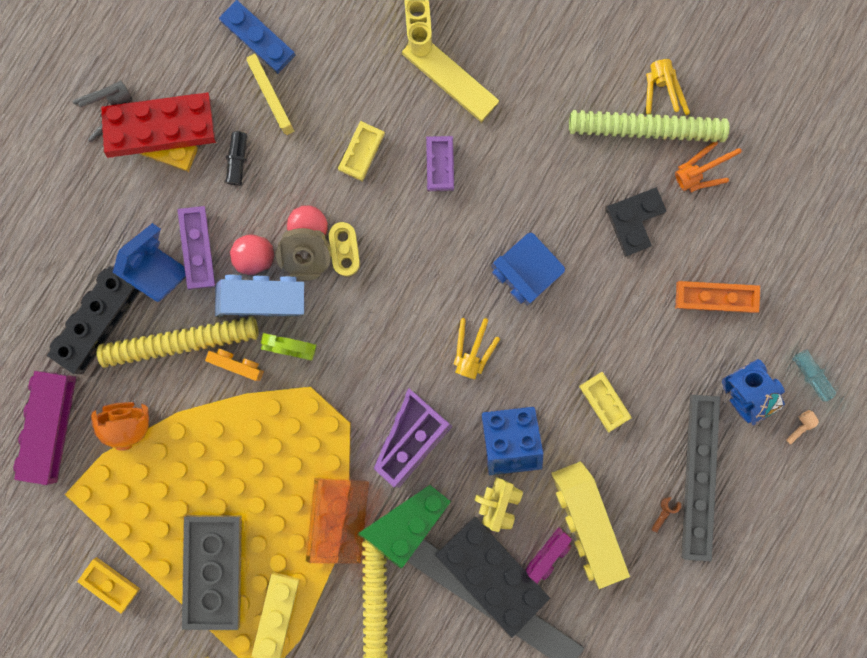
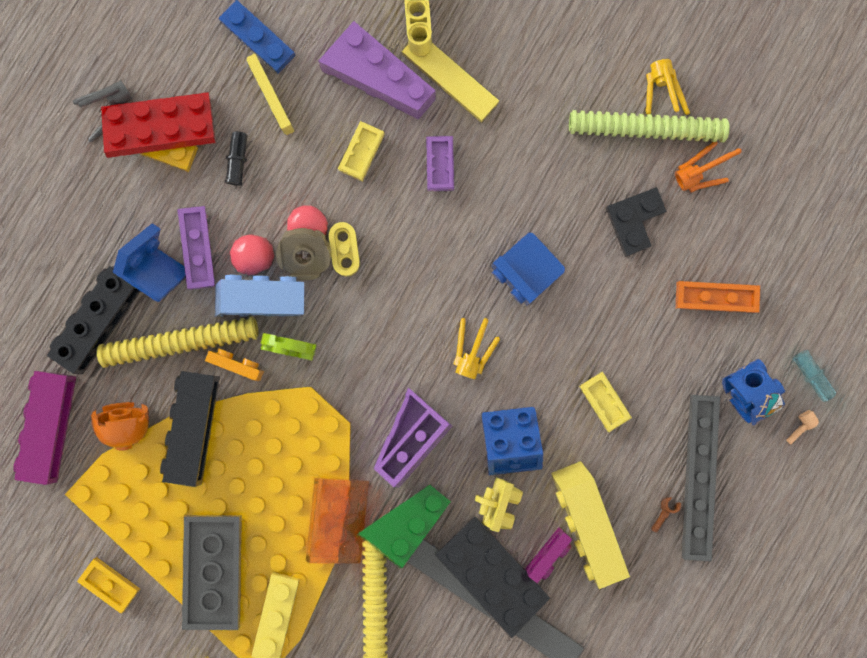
none -> black brick [160,371,220,487]
none -> medium lavender wedge [318,21,436,119]

